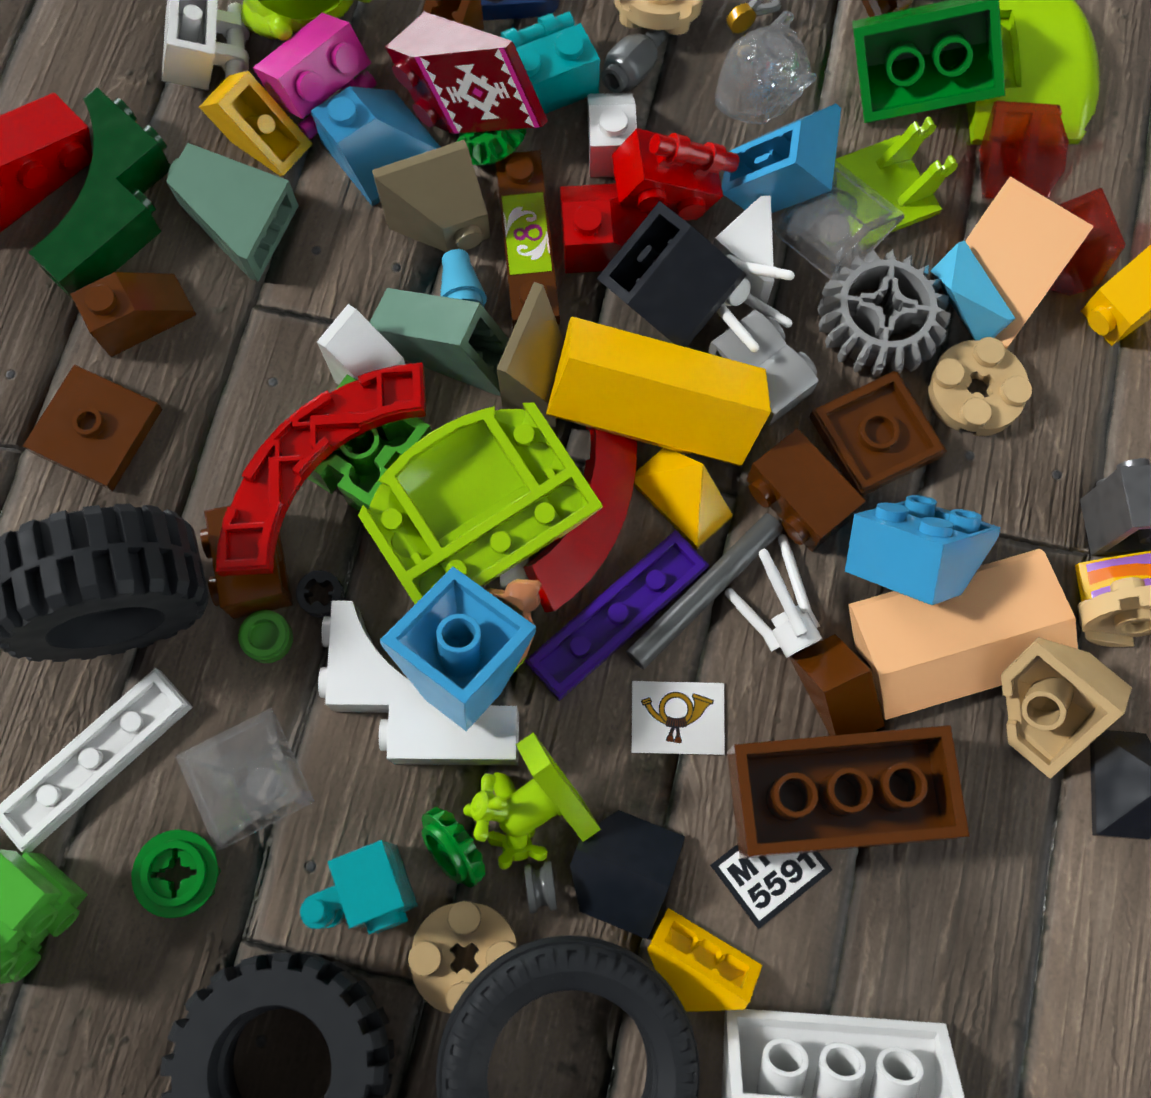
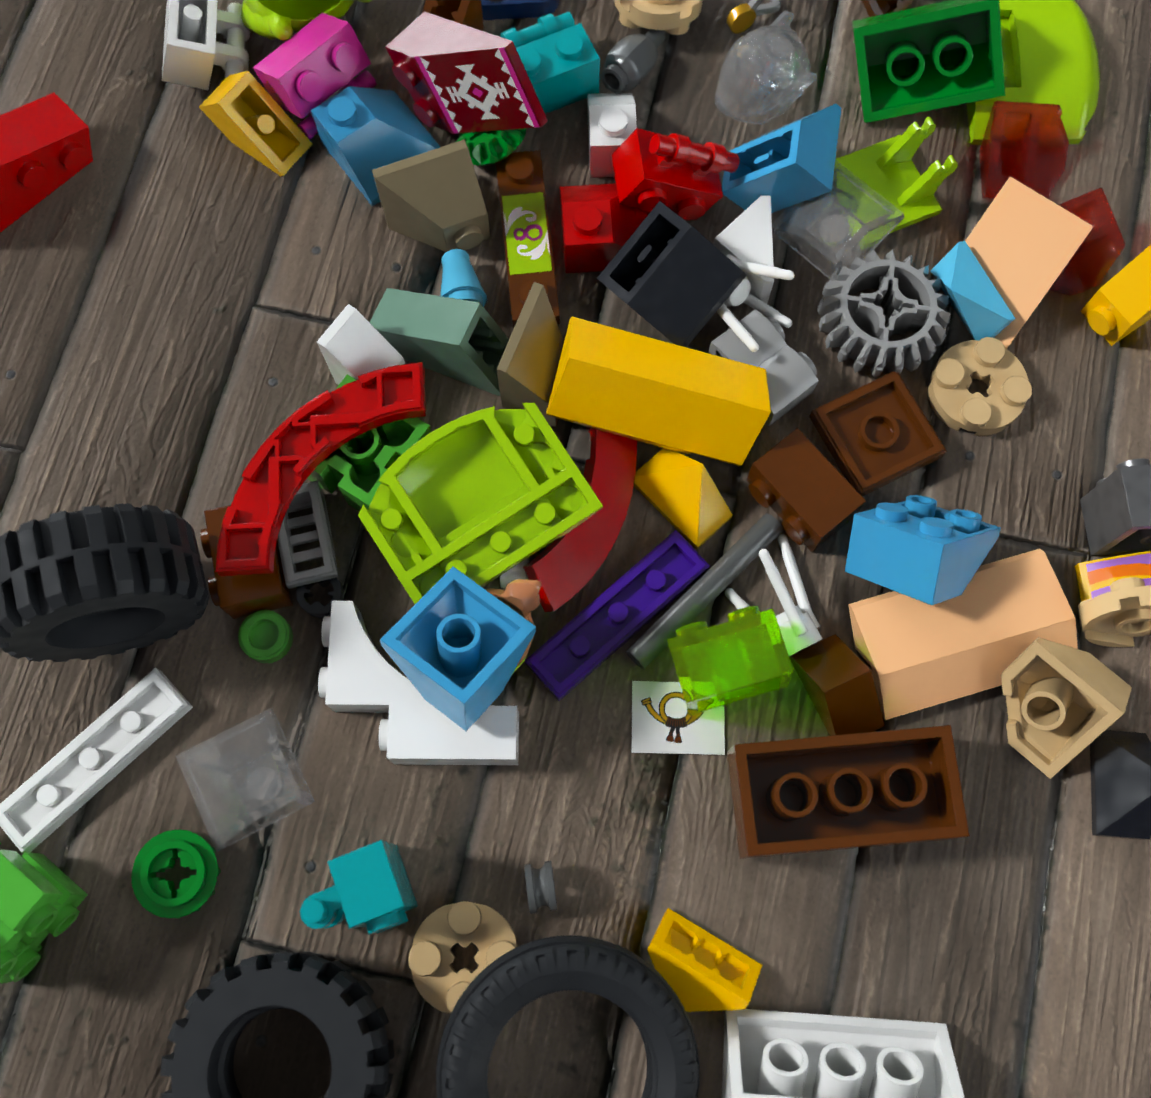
reddish brown plate [23,364,162,491] -> none
dark green arch [28,87,171,301] -> none
reddish brown slope [70,272,197,357] -> none
sand green slope [166,143,299,282] -> none
green gear [422,806,486,888] -> none
lime piece [463,732,601,869] -> none
black slope [570,810,685,940] -> none
sticker [710,844,833,929] -> none
none -> light grey slope [277,480,339,589]
none -> clear neon green brick [667,606,794,716]

